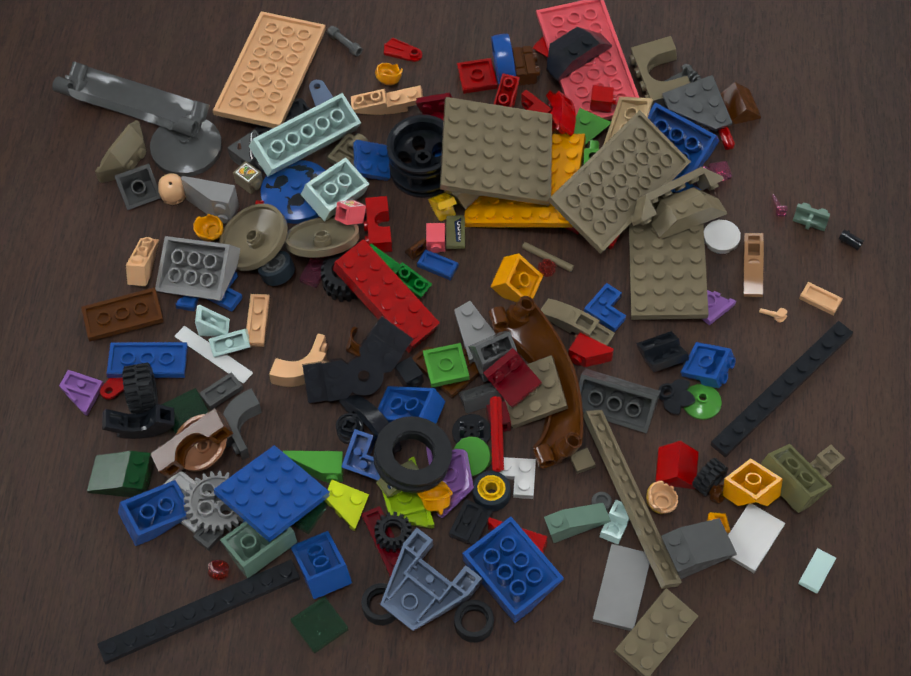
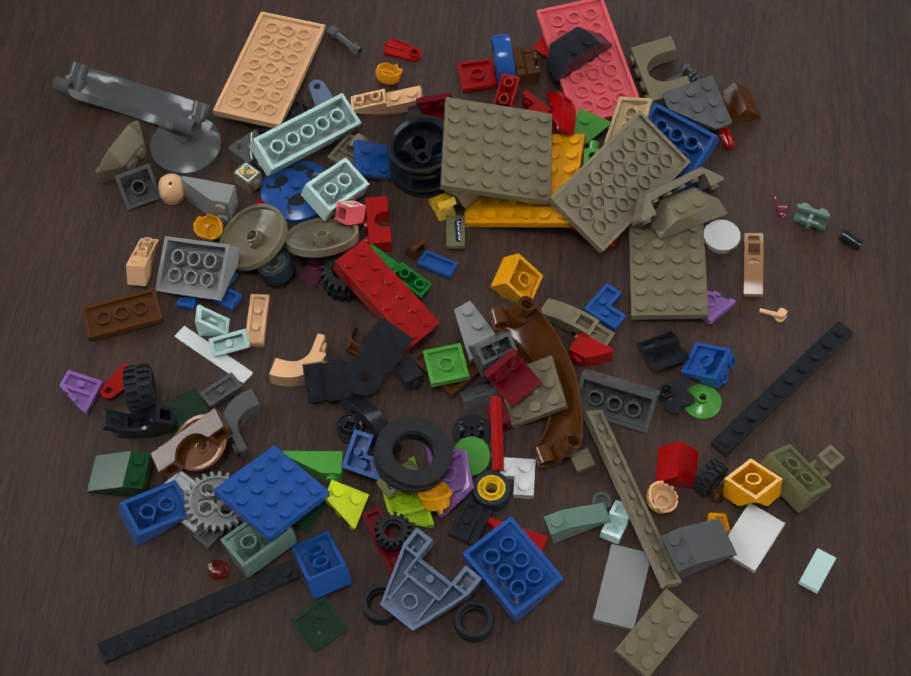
blue tile [107,342,188,378] -> none
blue slope [378,386,446,424] -> none
coral brick [426,223,445,253] -> none
dark tan bar [522,242,574,272] -> none
clear red plate [538,259,556,277] -> none
red brick [590,85,617,112] -> none
clear pink plate [703,161,732,181] -> none
light nougat tile [799,282,843,316] -> none

